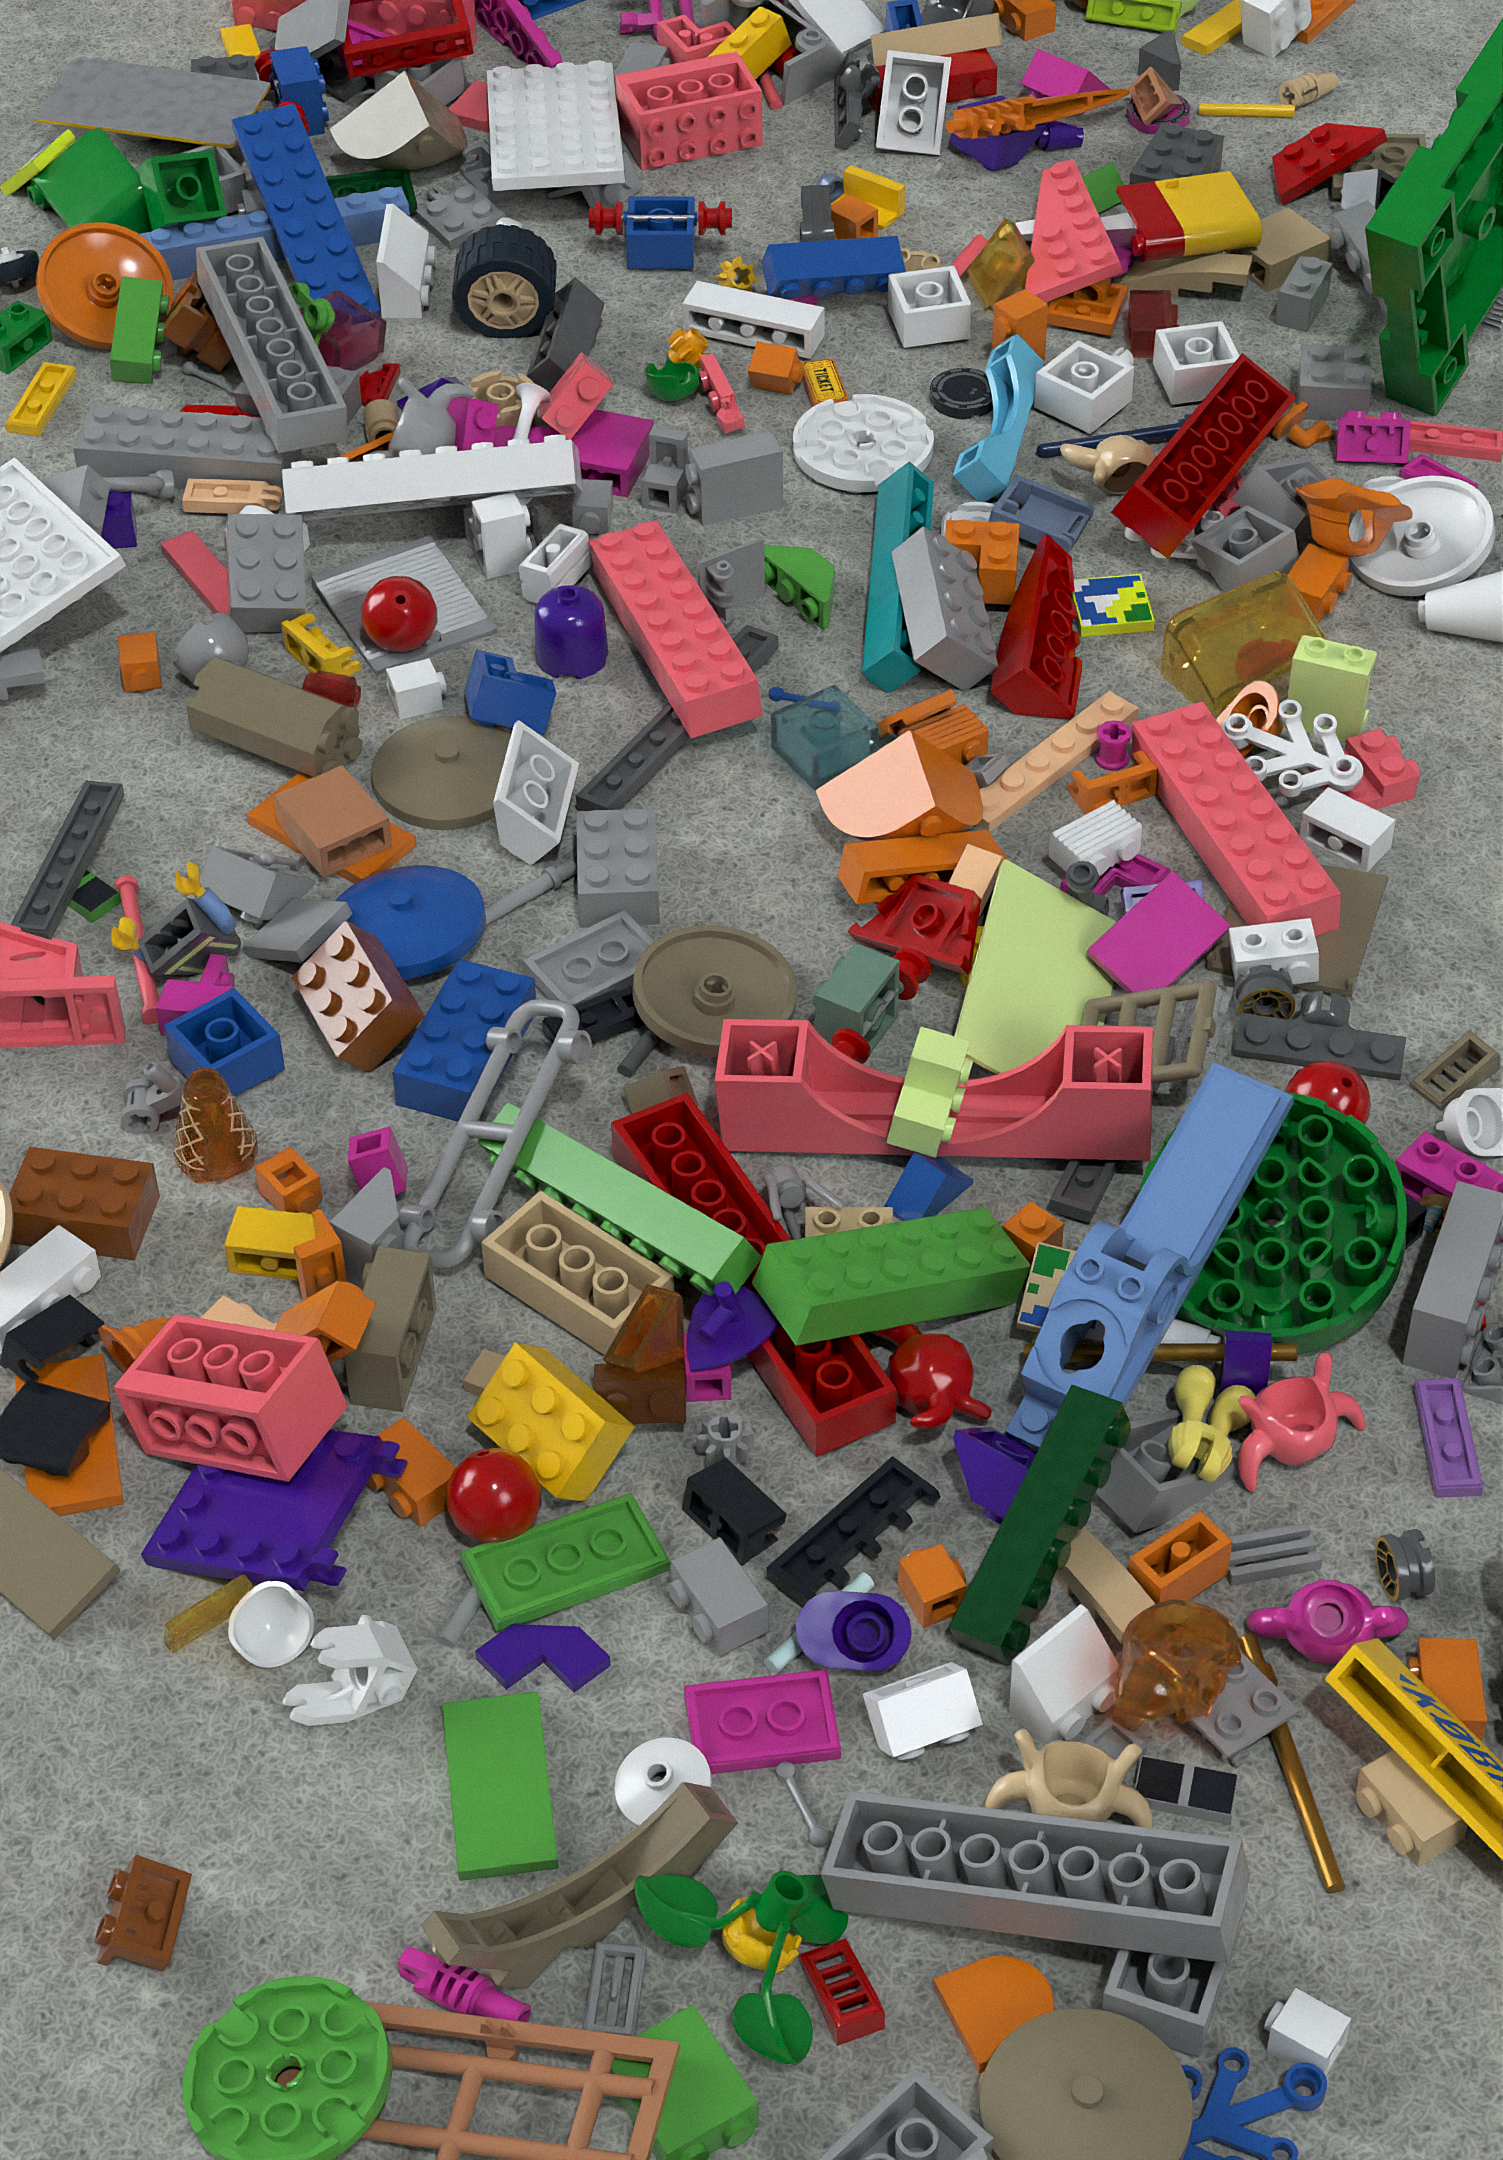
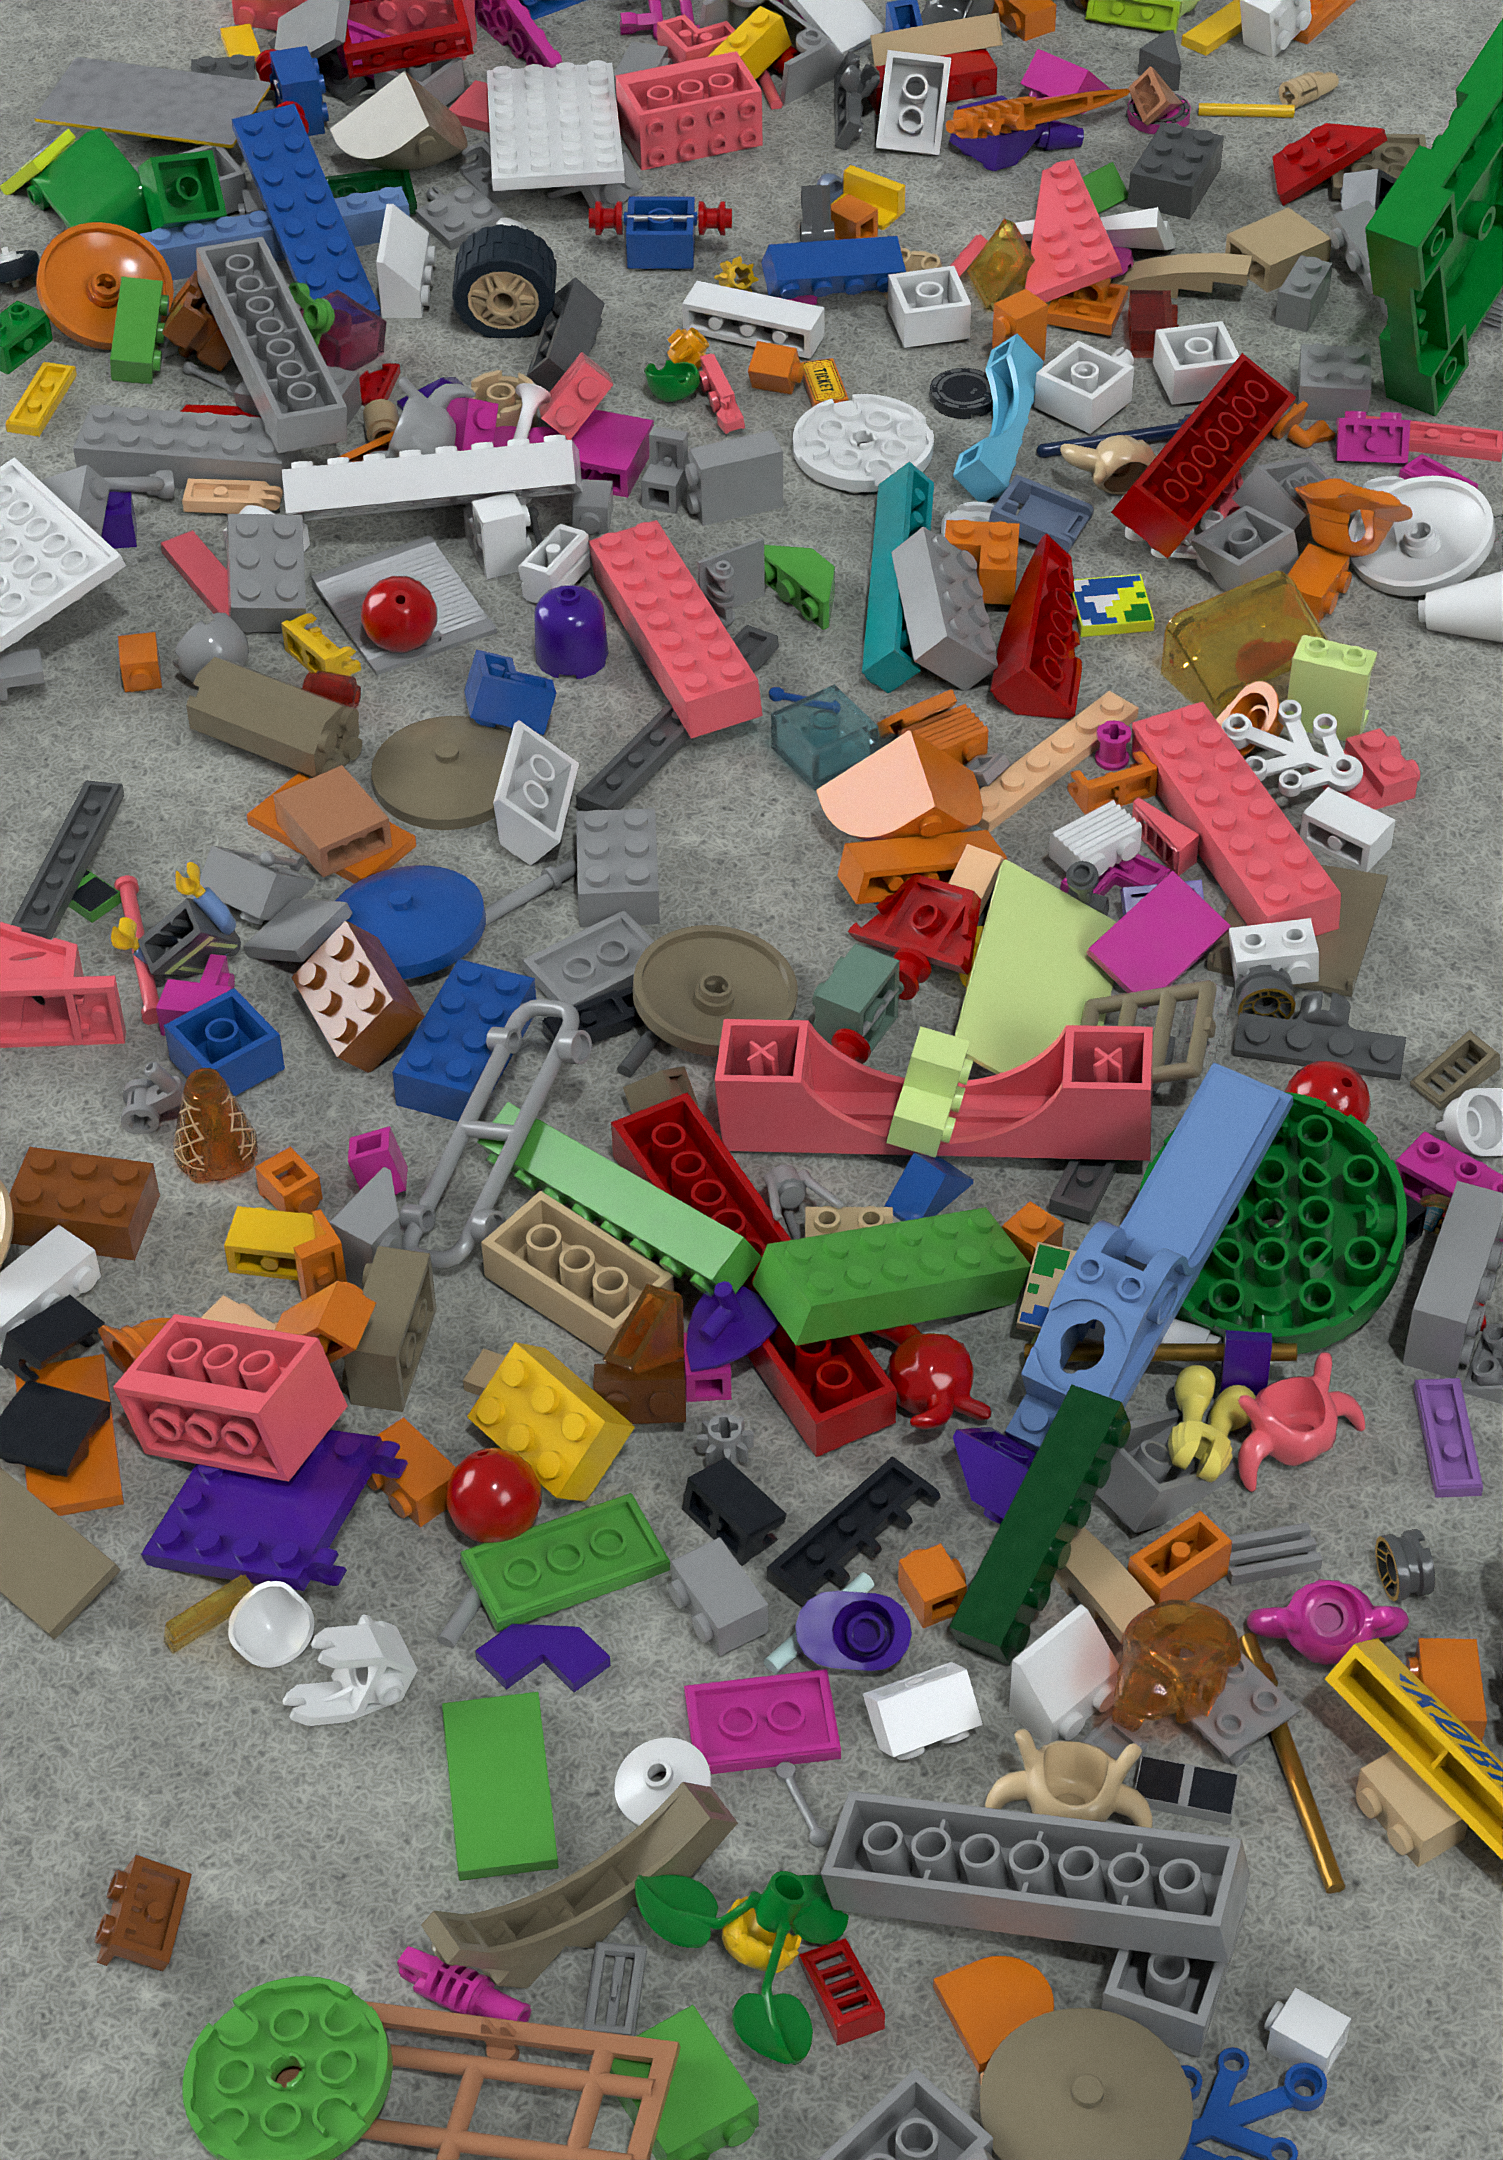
white brick [386,659,447,720] -> none
yellow door [1116,171,1262,262] -> none
none -> coral slope [1132,797,1199,876]

